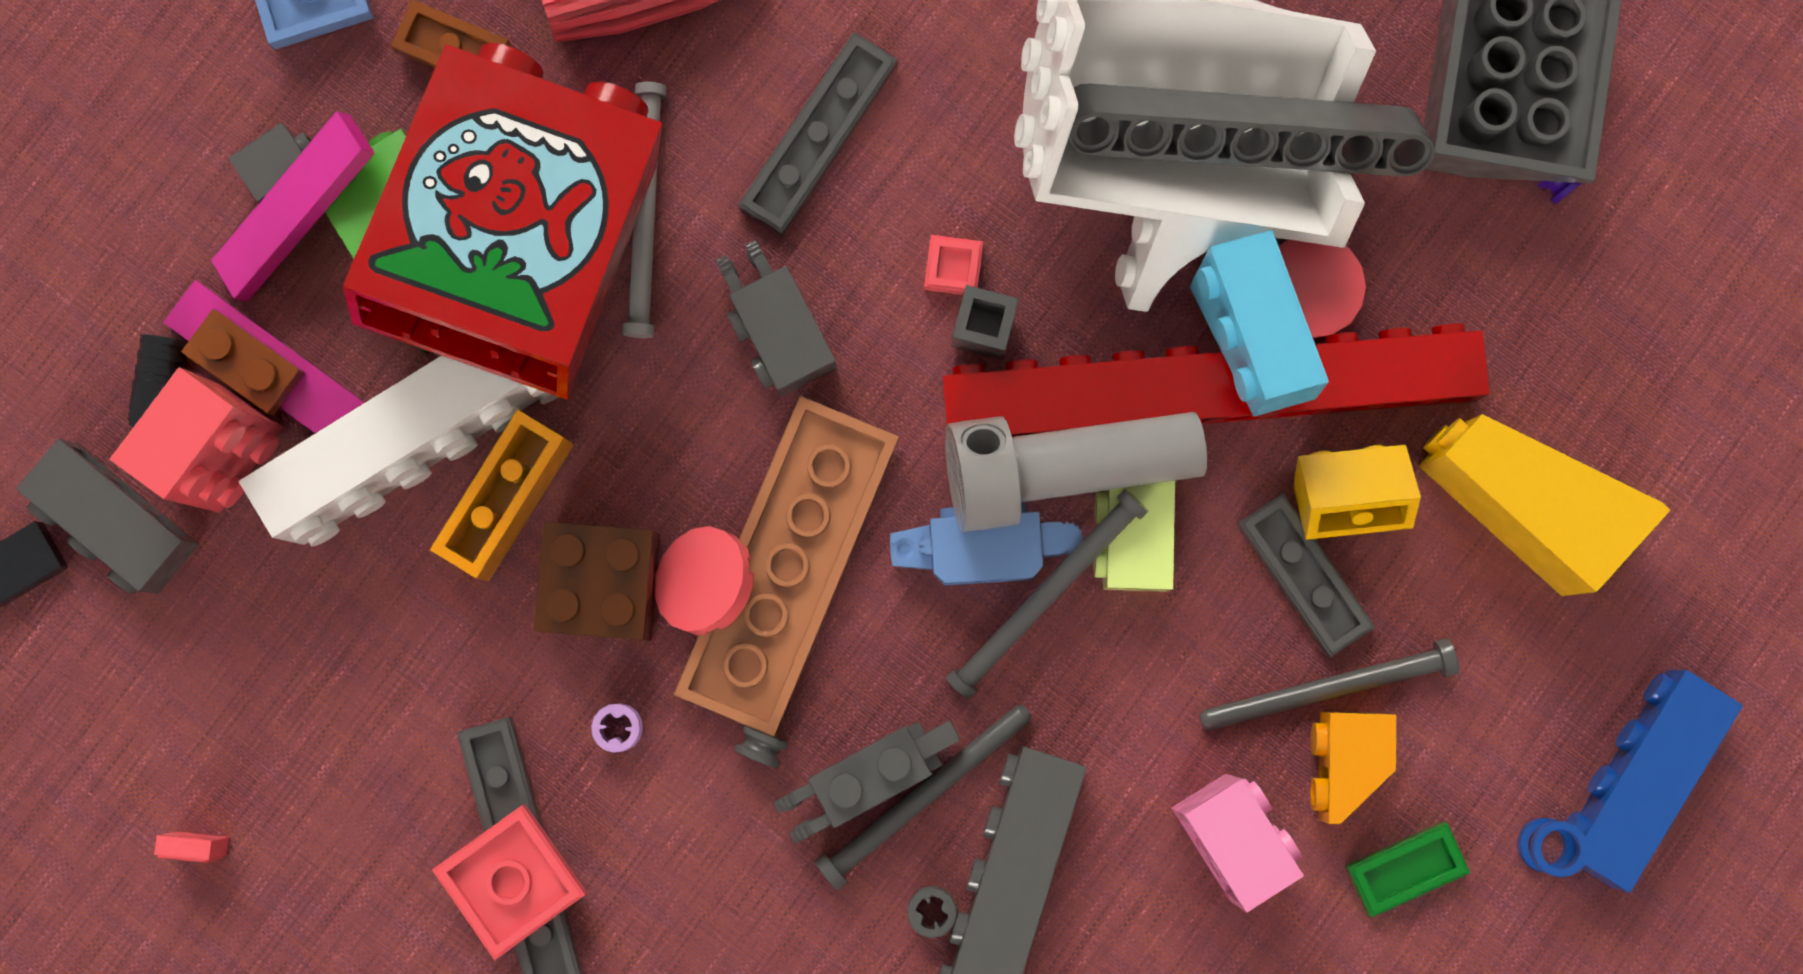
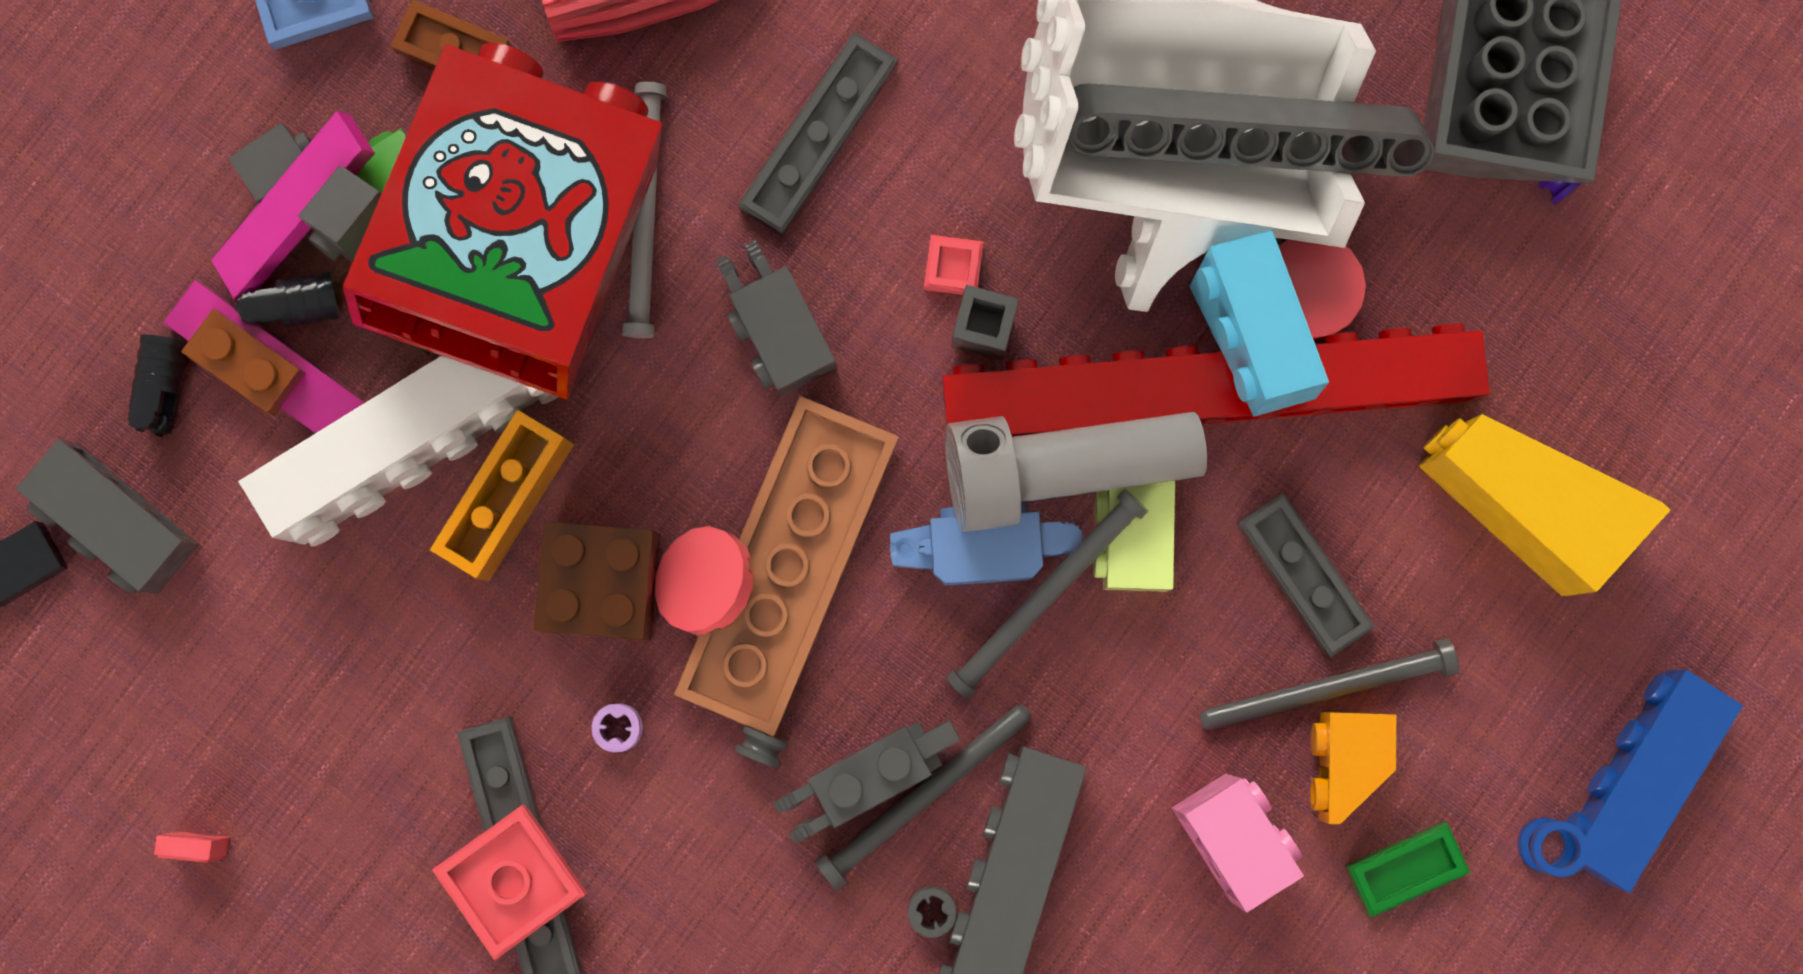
coral brick [109,367,284,513] -> none
yellow brick [1293,445,1421,540] -> none
none -> black hinge [235,272,339,328]
none -> dark grey brick [298,165,381,262]

